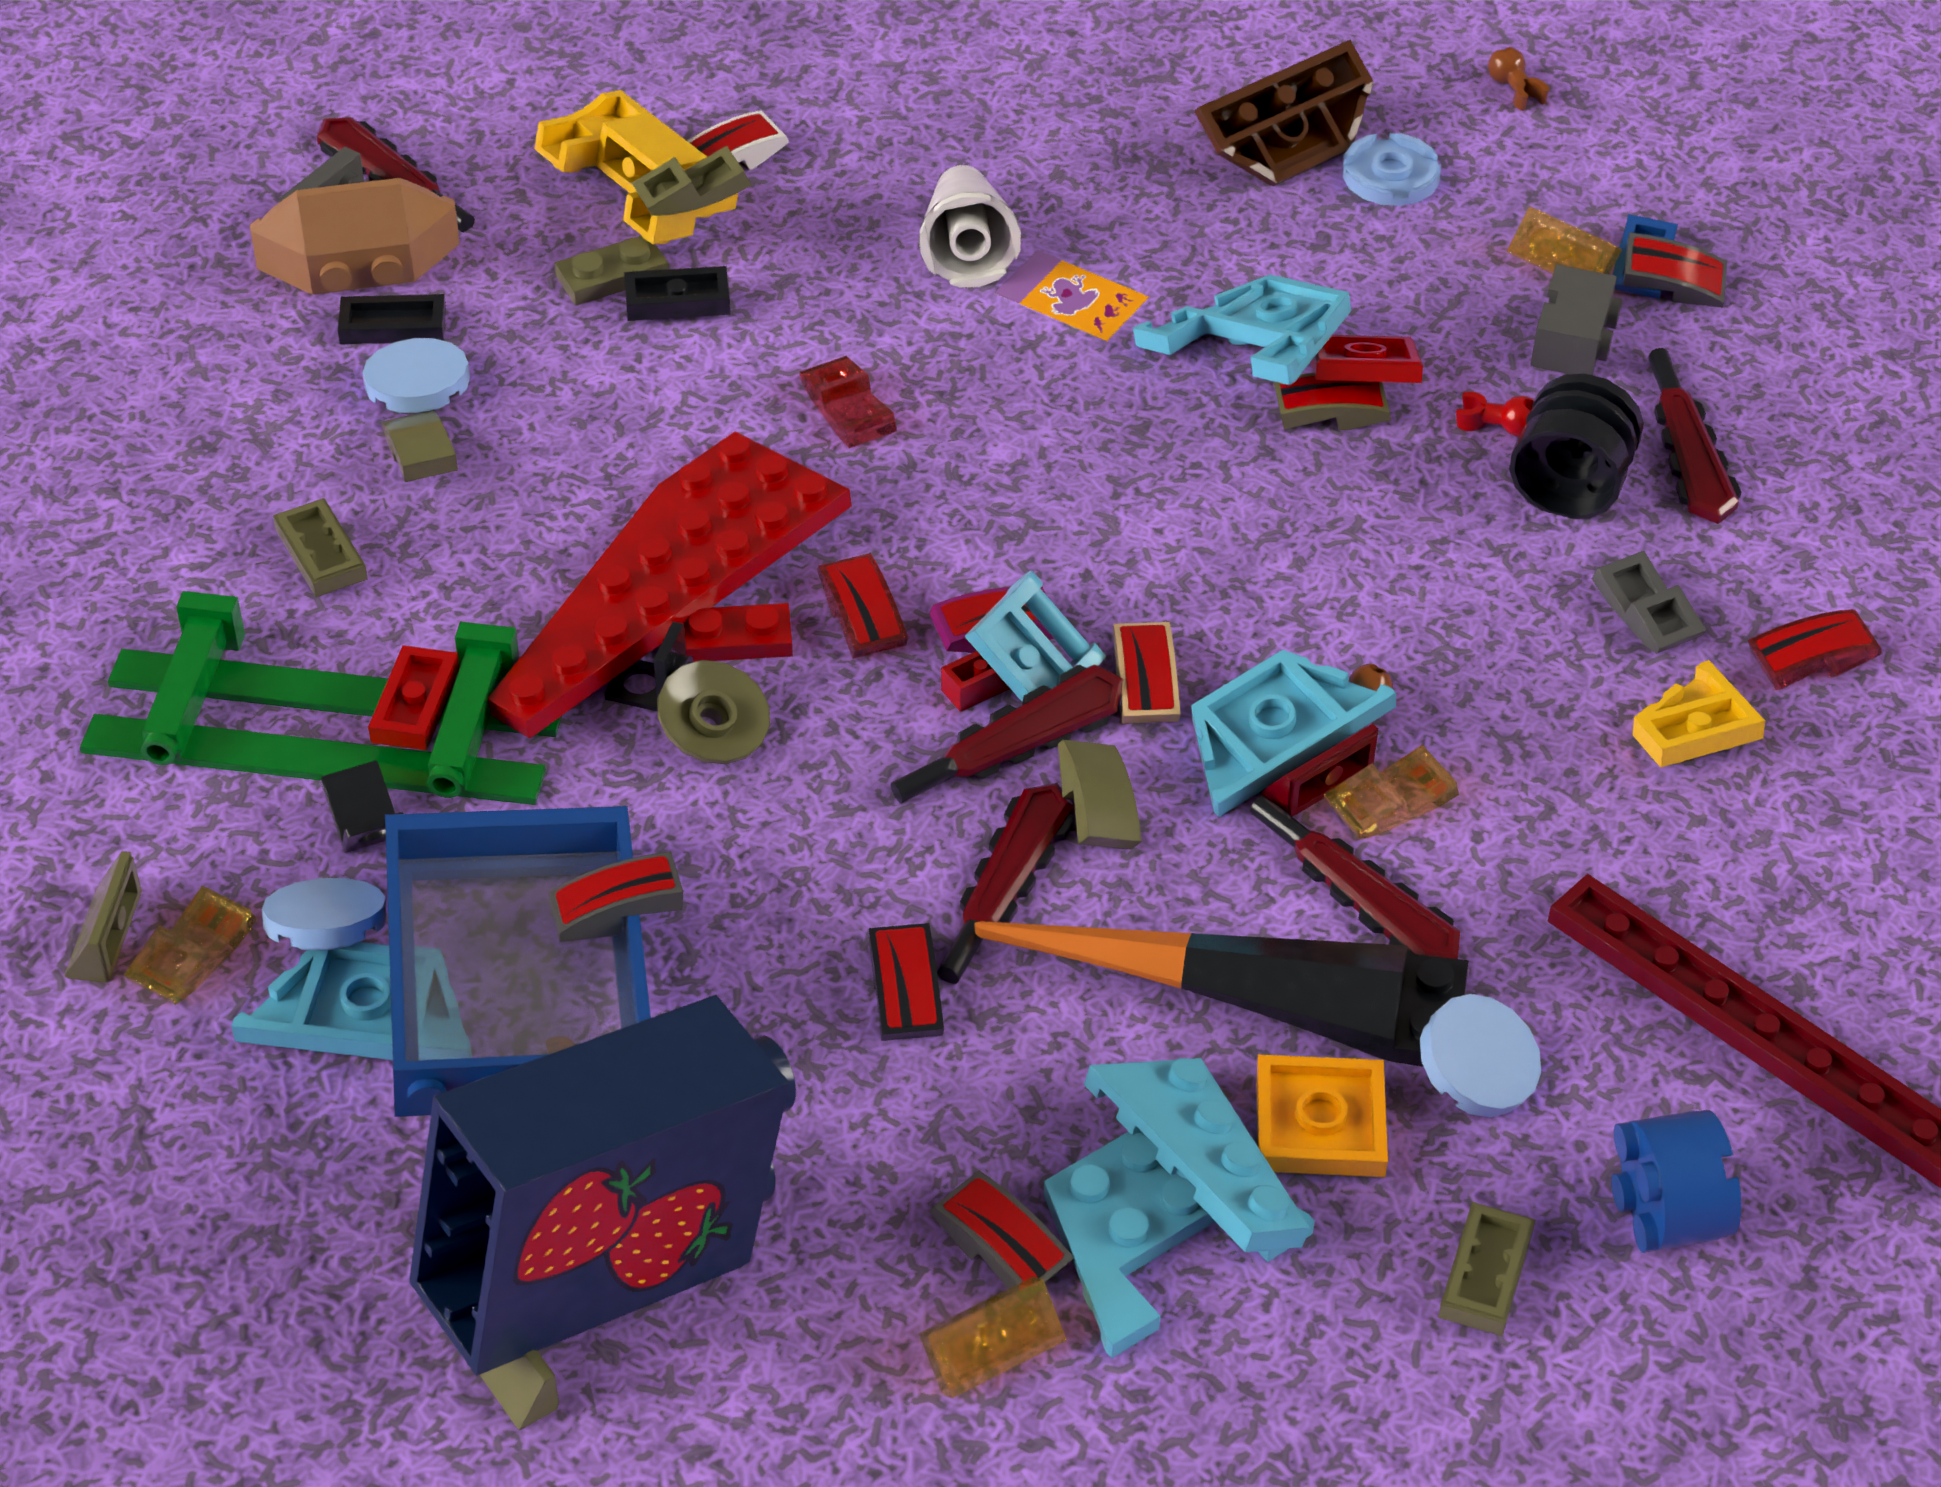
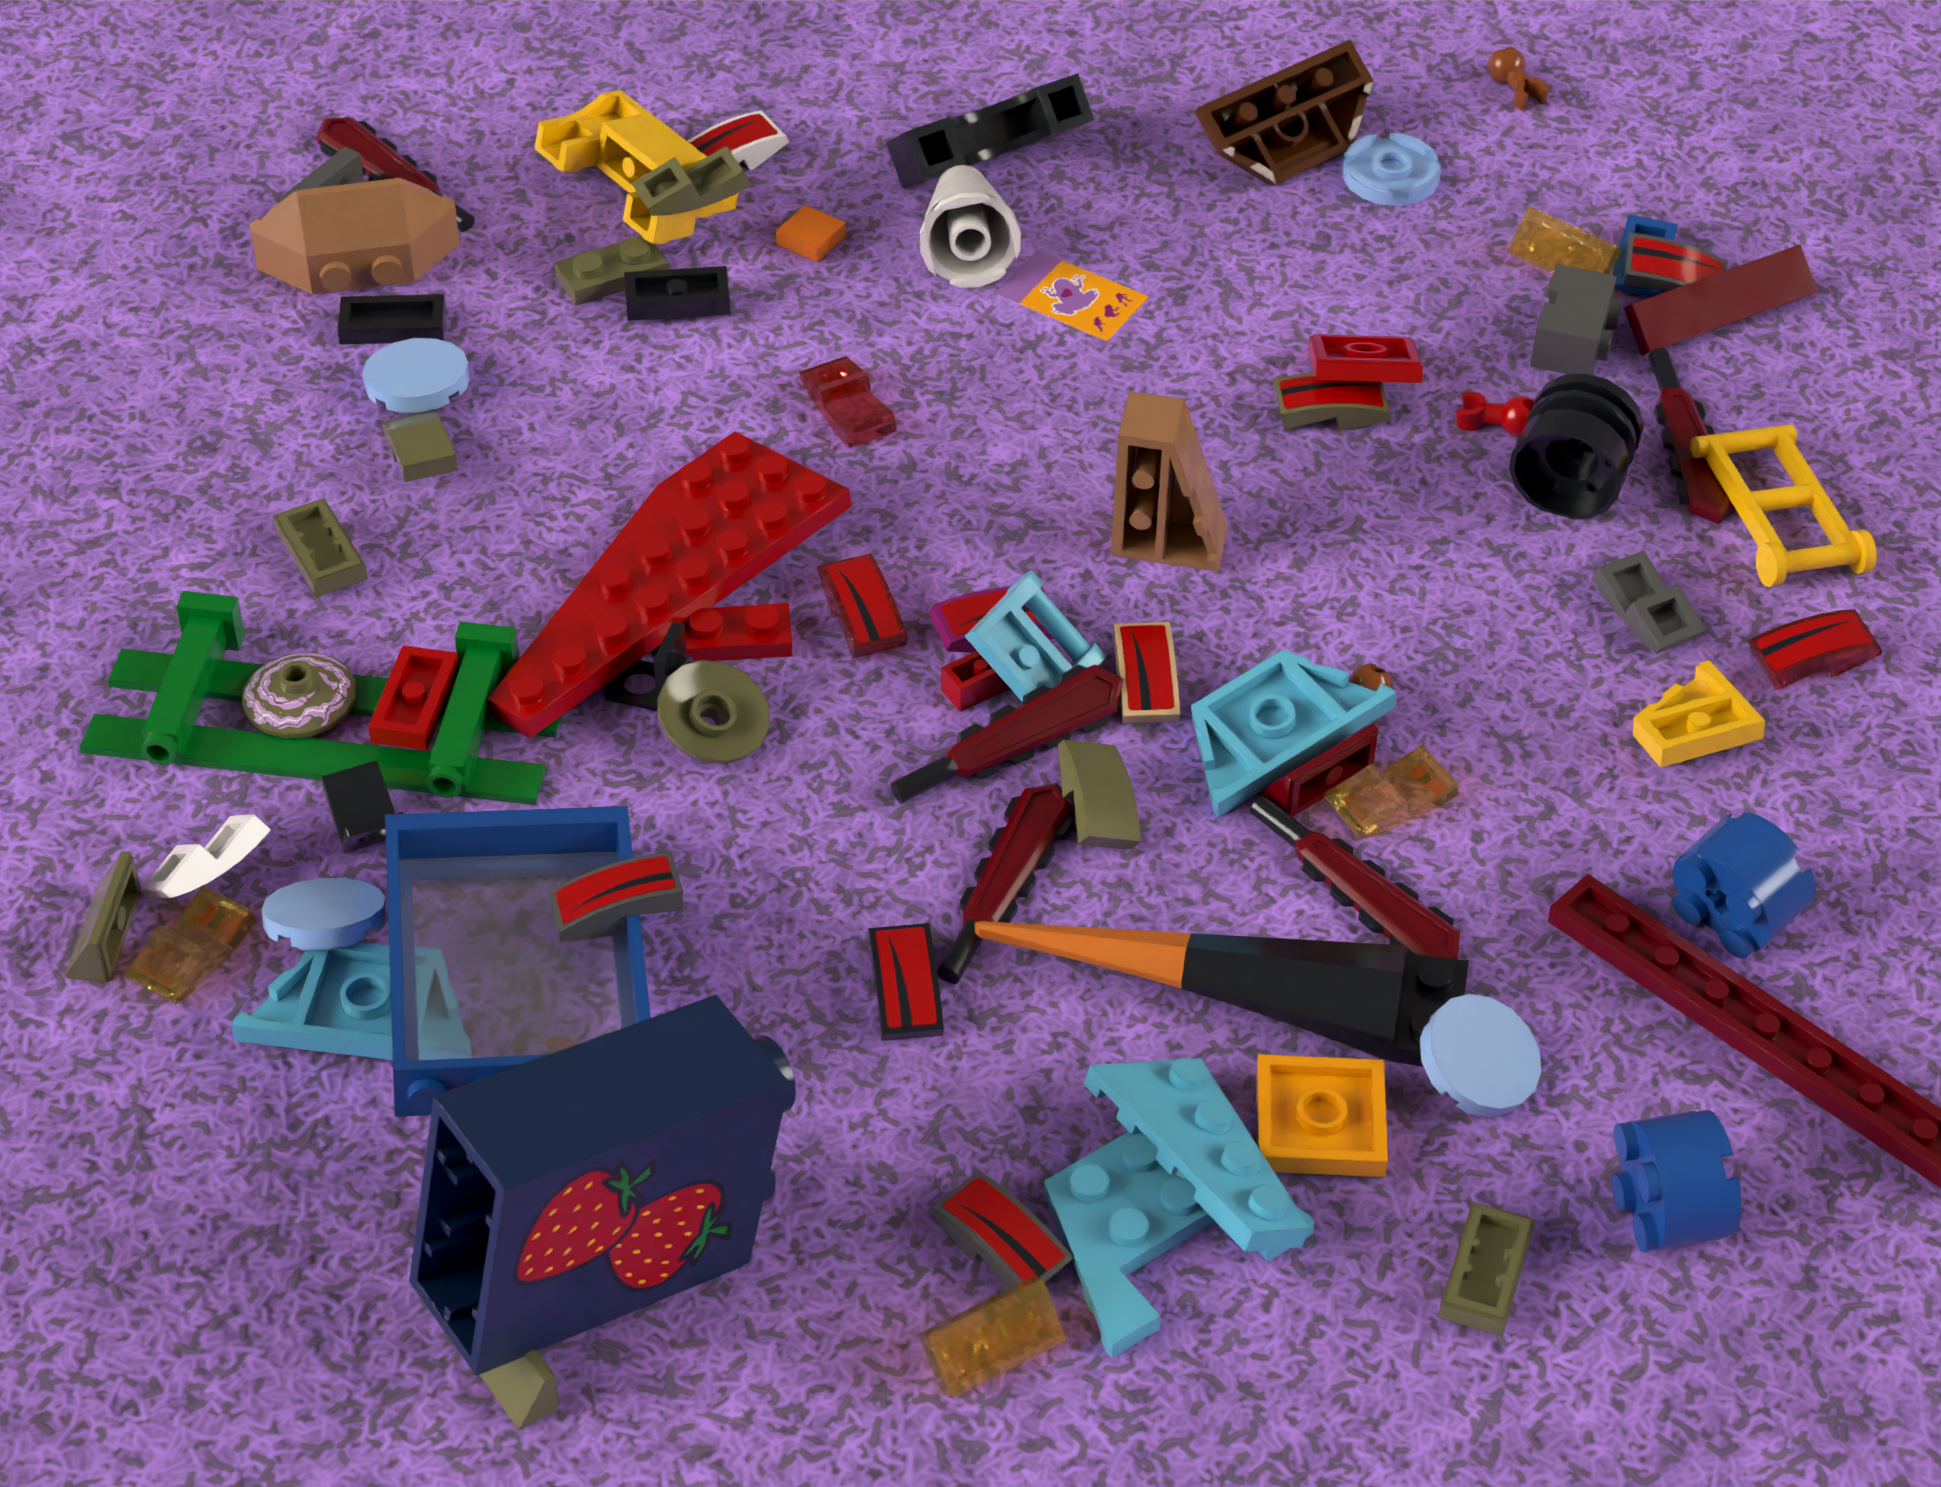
medium azure wing [1133,274,1351,385] -> none
none -> white slope [139,814,271,899]
none -> dish [242,652,357,739]
none -> orange tile [776,205,846,262]
none -> black arch [886,73,1095,189]
none -> medium nougat wedge [1111,391,1228,572]
none -> dark red tile [1624,244,1818,356]
none -> blue brick [1672,812,1816,959]
none -> yellow piece [1690,424,1877,587]

